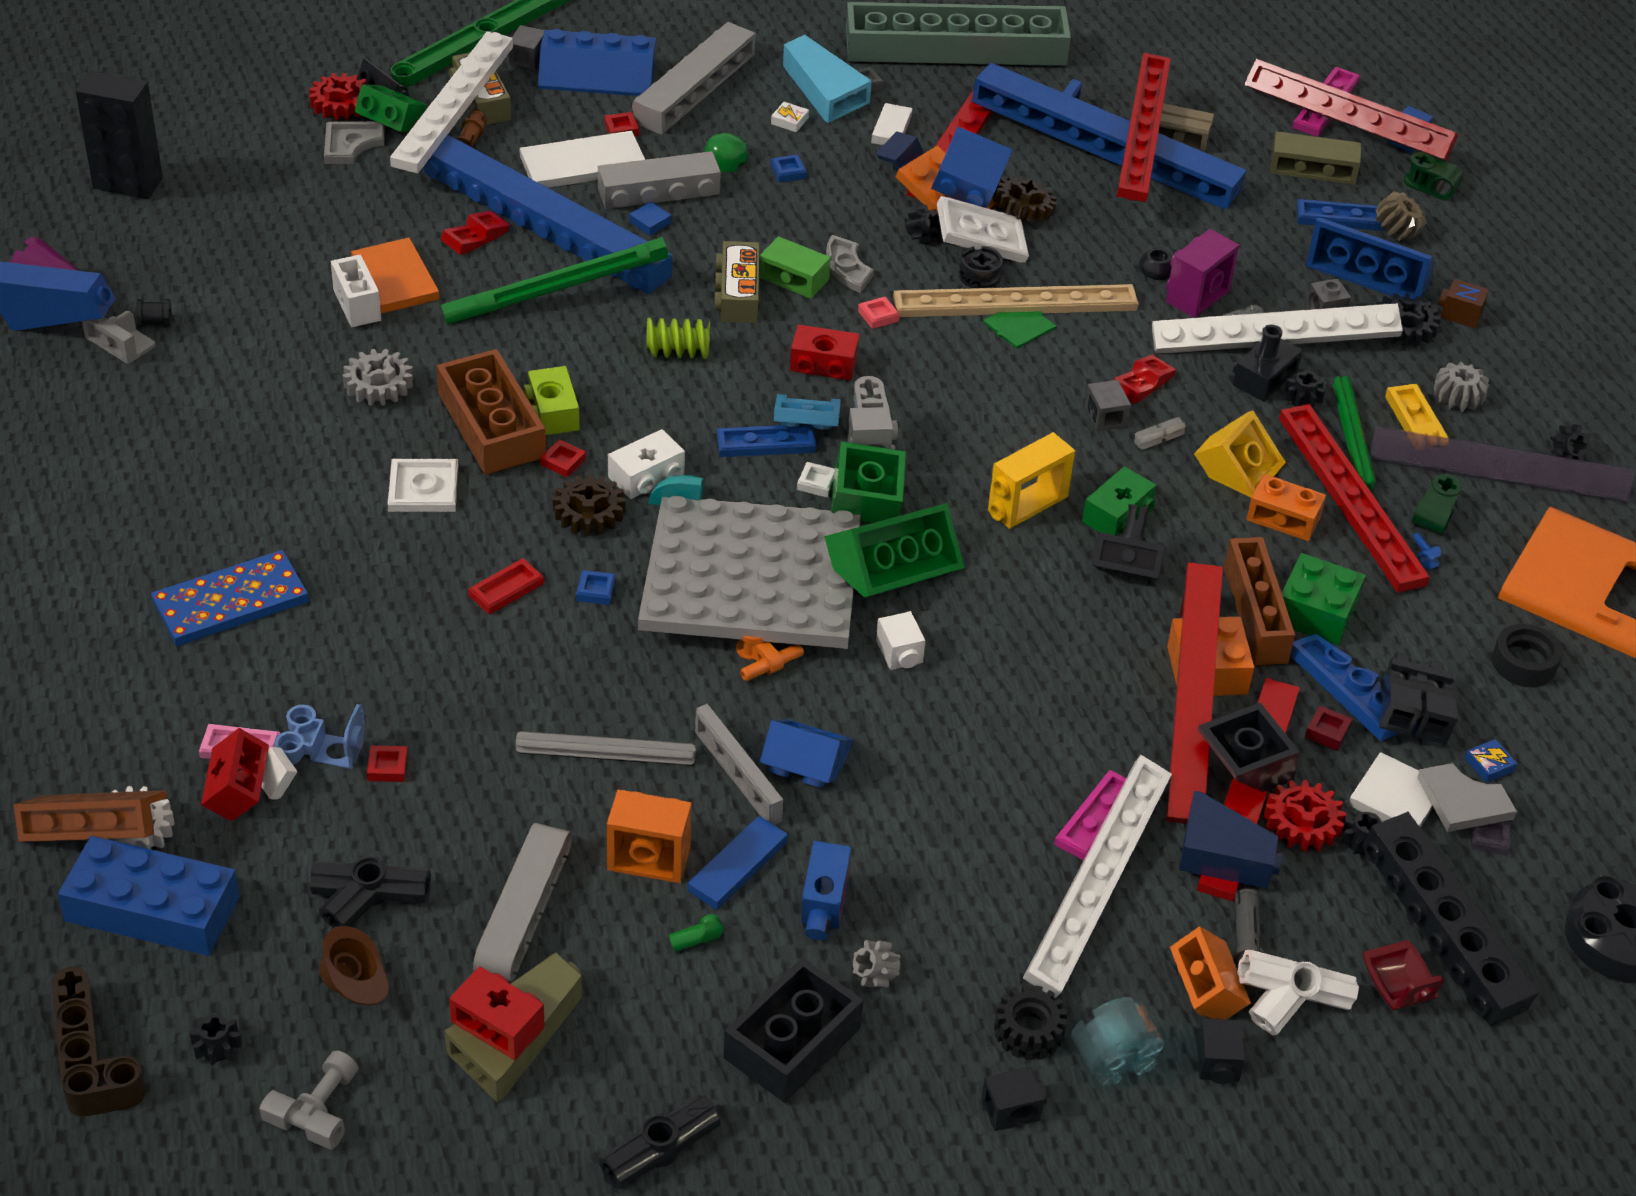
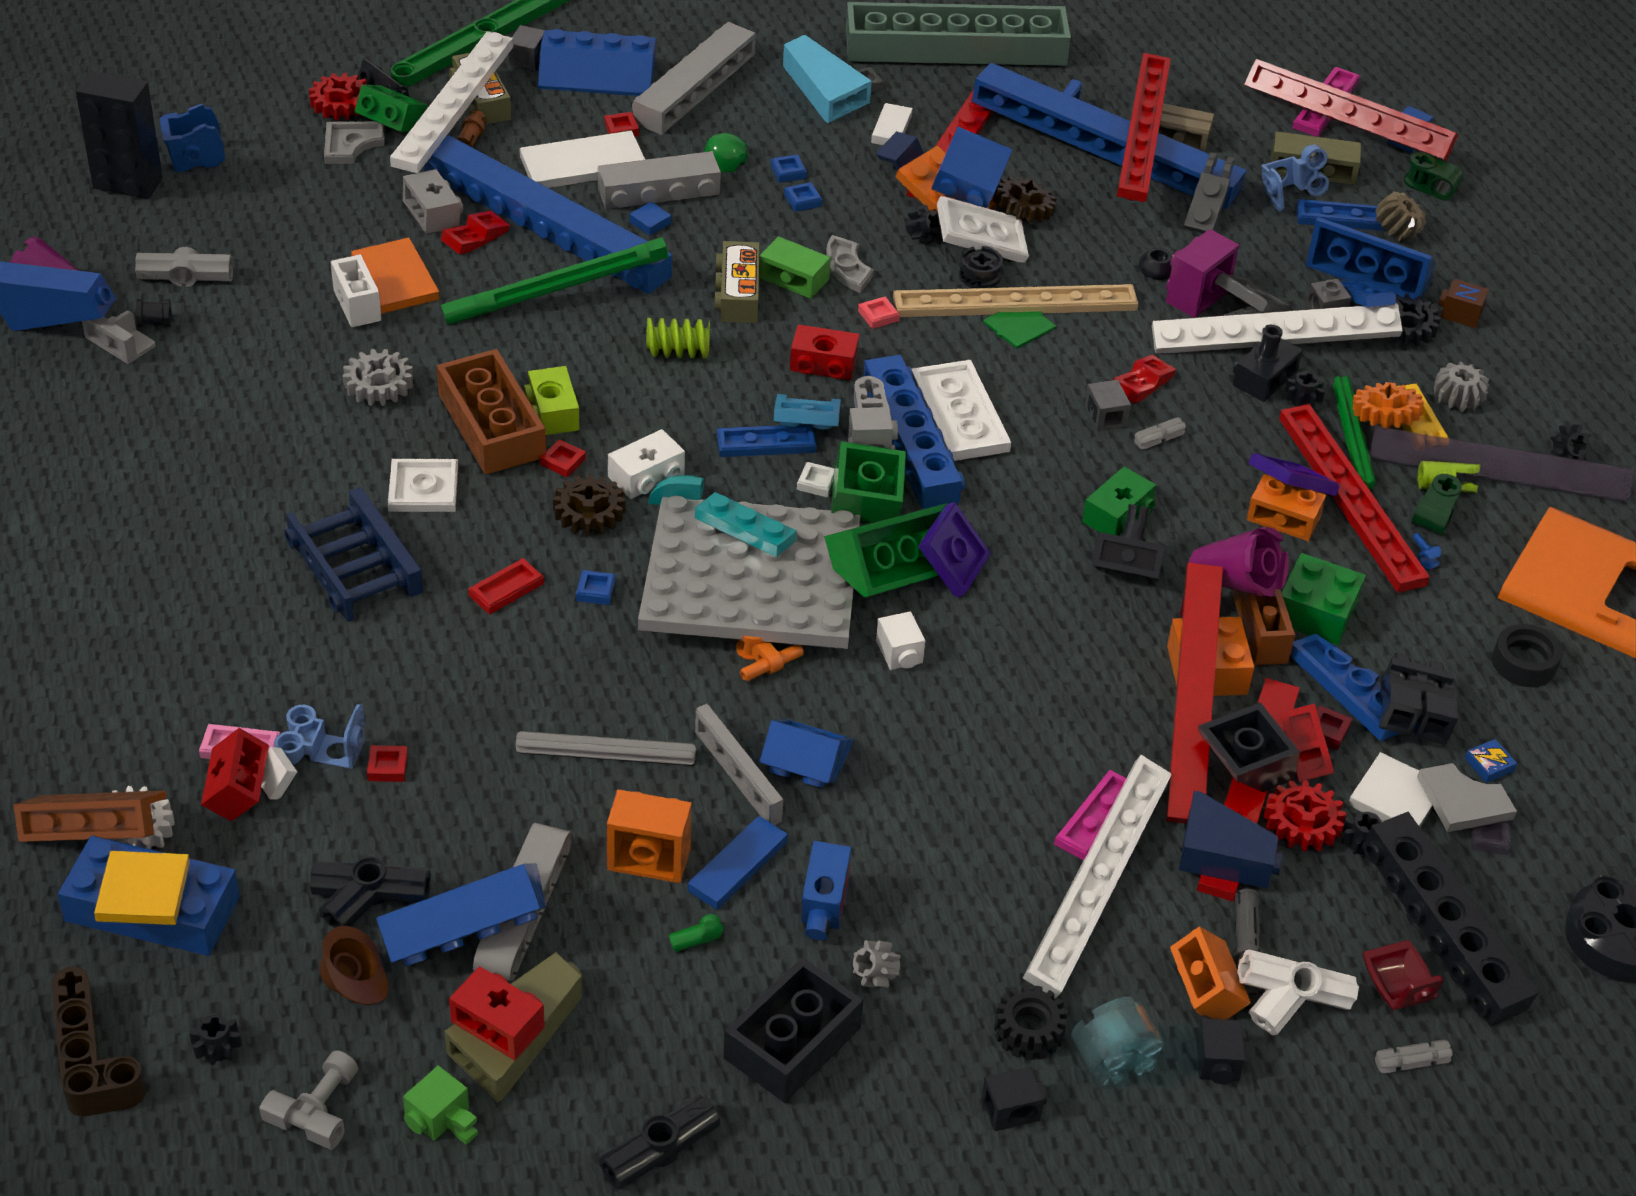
blue tile [151,550,309,646] -> none
white tile [771,102,809,132] -> none
yellow window [988,432,1075,529] -> none
yellow slope [1194,410,1286,497] -> none
none -> yellow tile [94,851,190,925]
none -> light grey piece [135,247,234,287]
none -> blue piece [160,103,225,172]
none -> dark blue fence [284,487,423,622]
none -> blue slope [376,863,546,967]
none -> light grey brick [403,169,463,234]
none -> bright green brick [403,1065,478,1145]
none -> teal plate [695,492,797,557]
none -> blue tile [784,182,823,212]
none -> blue brick [863,355,965,509]
none -> white plate [912,360,1011,461]
none -> dark purple tile [918,502,991,597]
none -> dark grey hinge [1184,152,1235,233]
none -> magenta cone [1189,527,1289,597]
none -> dark grey tile [1215,273,1293,313]
none -> dark purple tile [1248,453,1340,496]
none -> medium blue piece [1261,144,1329,212]
none -> red slope [1280,703,1334,782]
none -> blue tile [1340,279,1396,307]
none -> orange gear [1352,382,1424,428]
none -> light grey axle [1375,1039,1453,1073]
none -> lime hinge [1417,461,1480,493]

